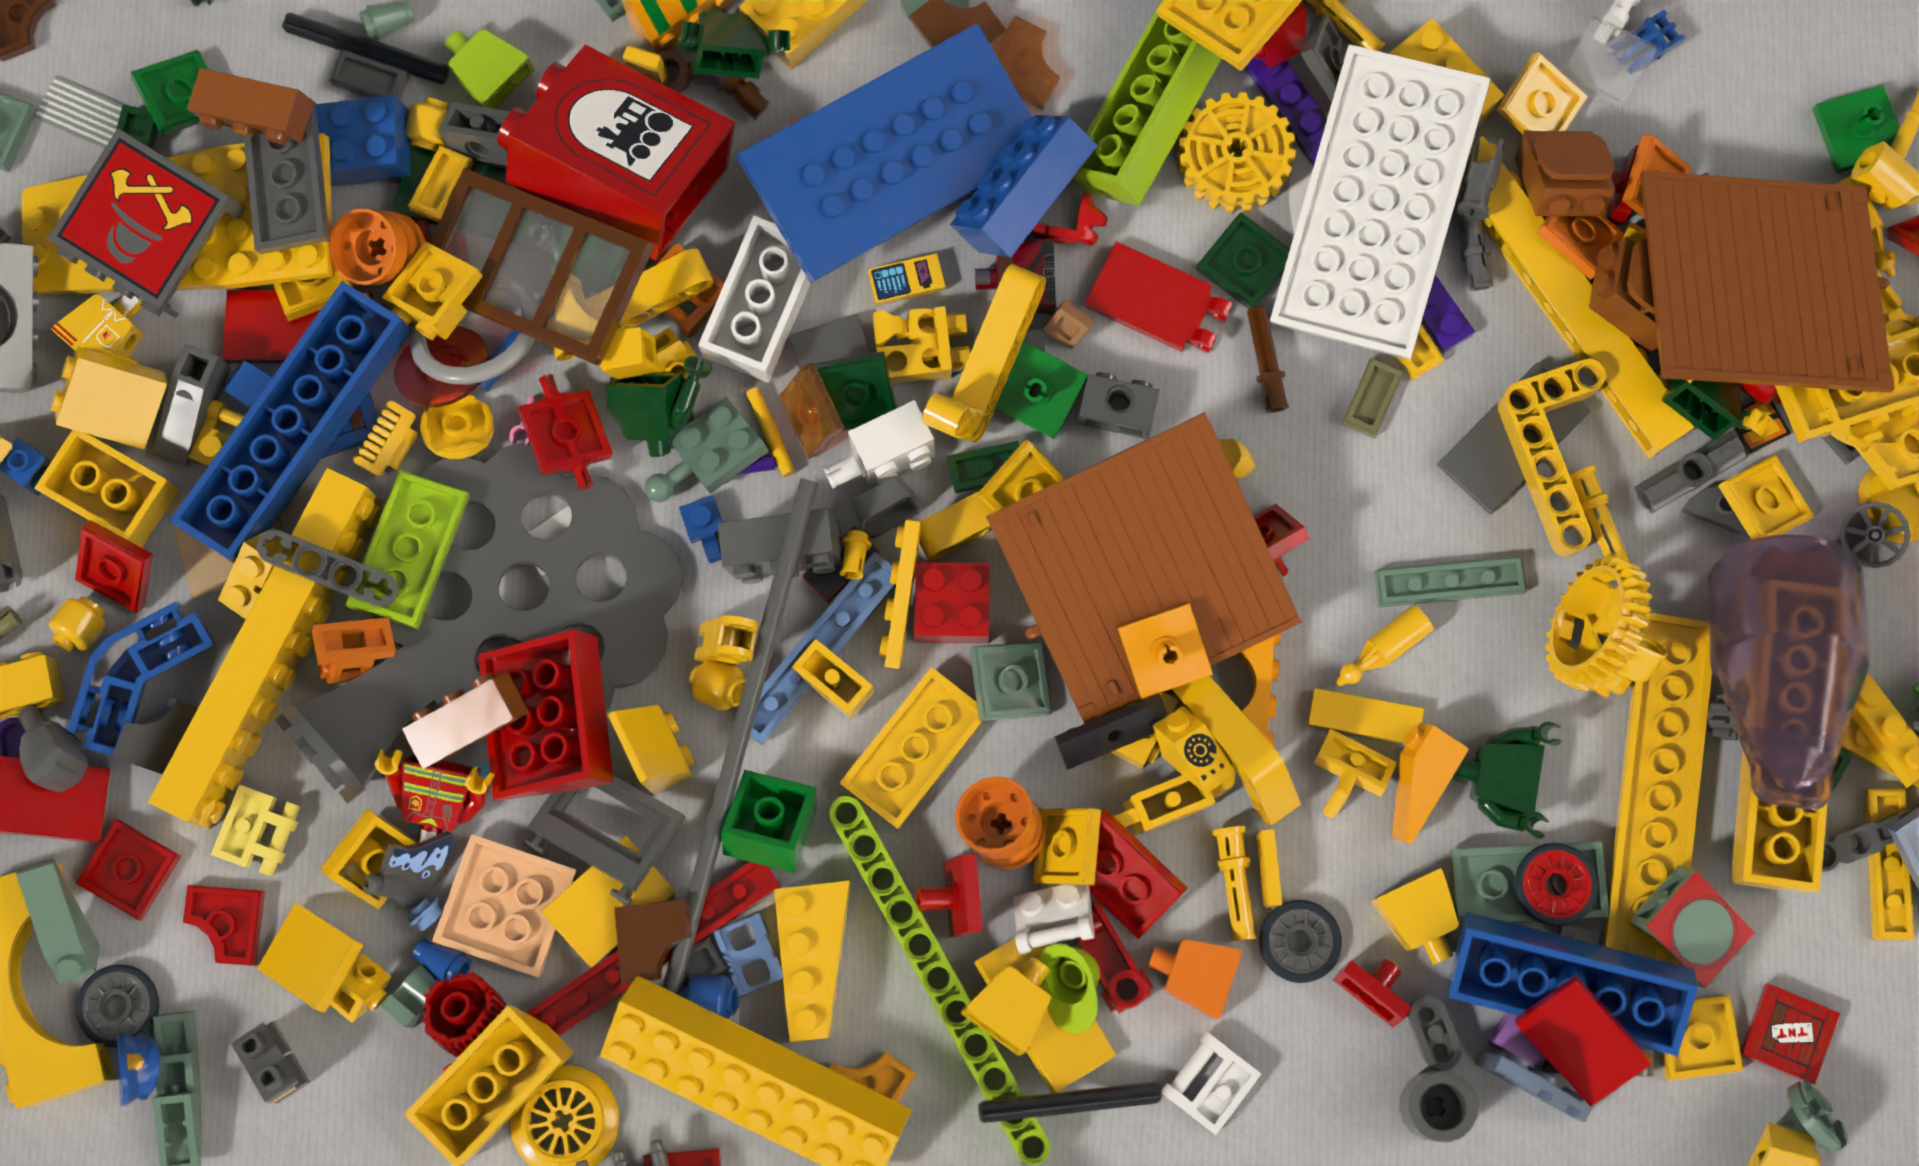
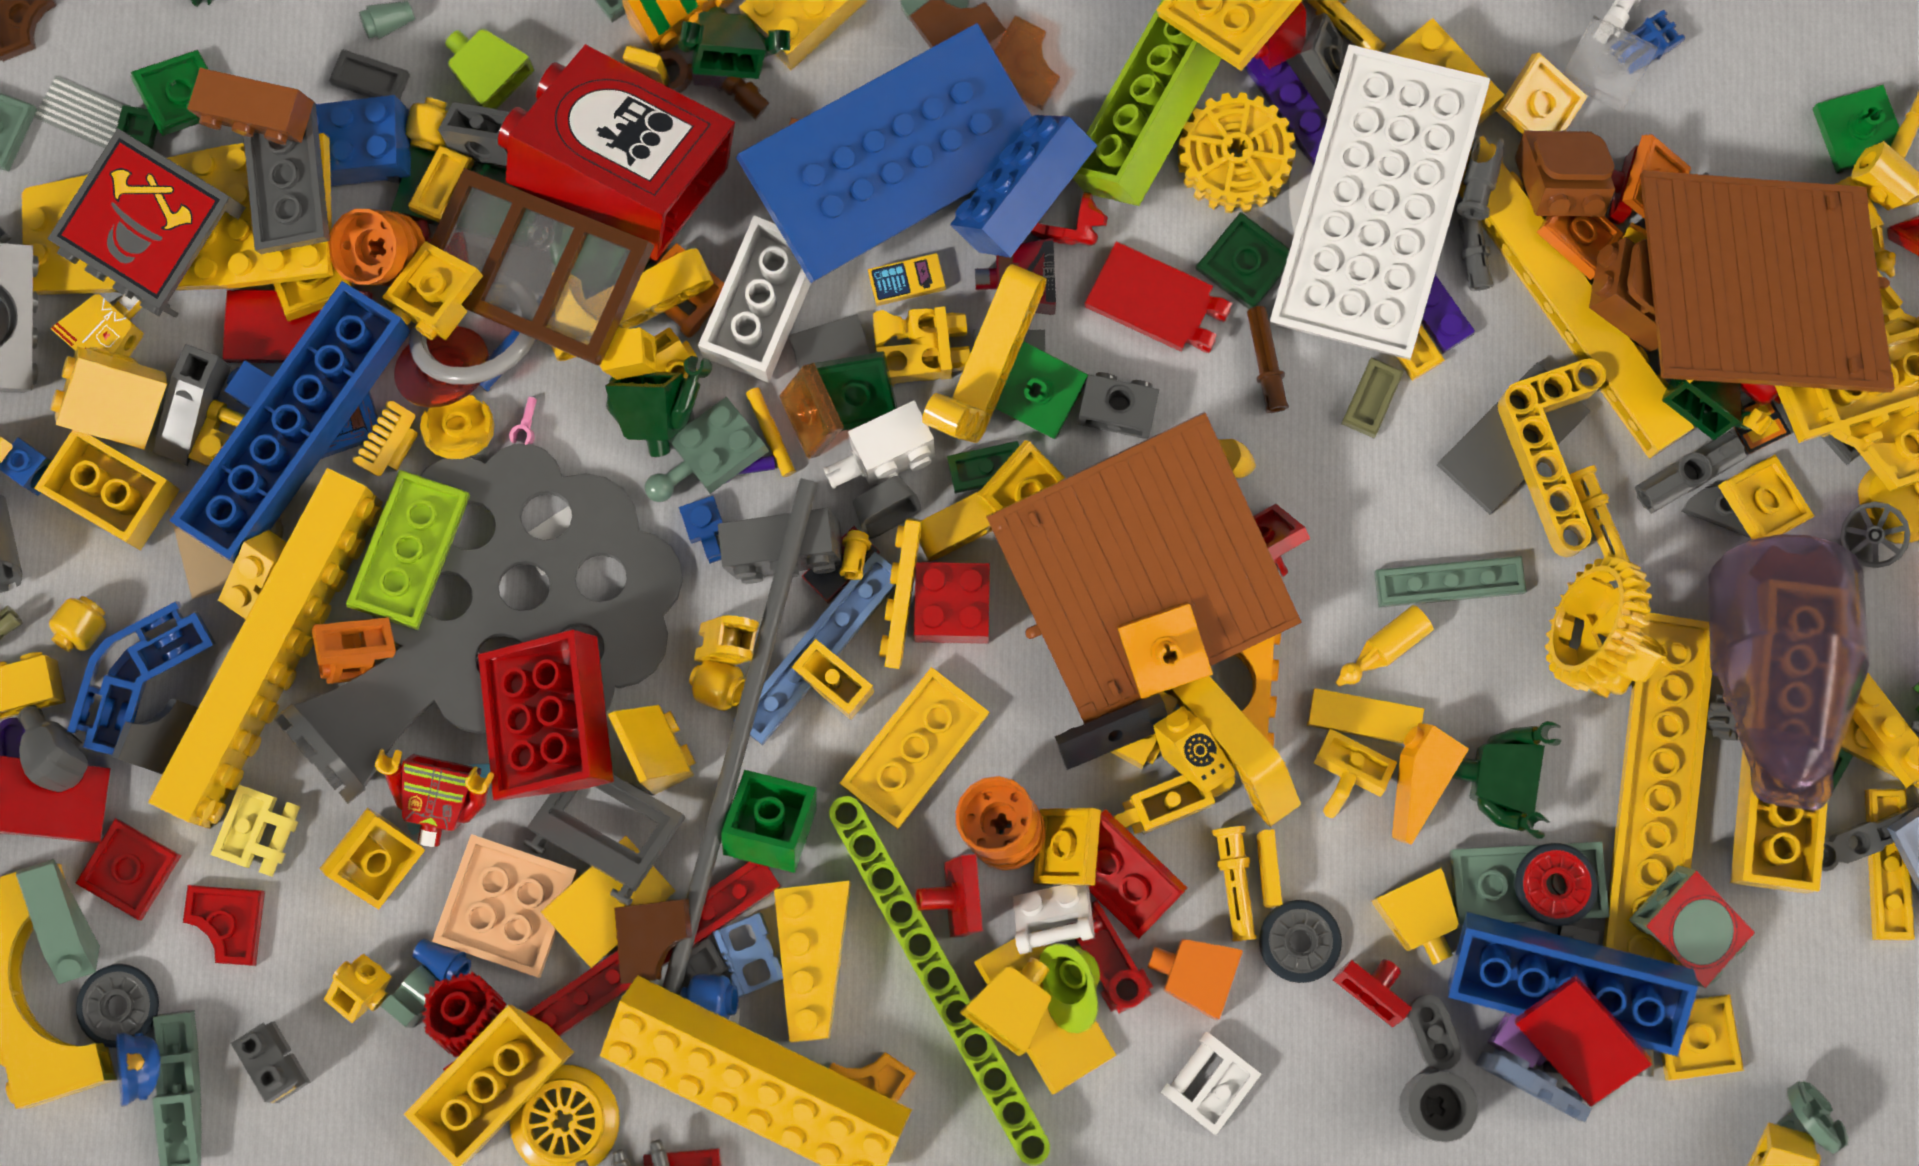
red tile [75,520,153,613] -> none
dark grey beam [256,530,399,608] -> none
yellow tile [257,902,363,1013] -> none
black axle [282,13,450,84] -> none
dark grey arm [363,831,456,910] -> none
brick [402,672,529,769] -> none
medium blue plate [407,896,443,932] -> none
red plate [519,374,613,490] -> none
sand green tile [969,641,1052,721] -> none
black axle [978,1082,1161,1123] -> none
medium nougat tile [1042,300,1094,350] -> none
red tile [1741,983,1840,1084] -> none

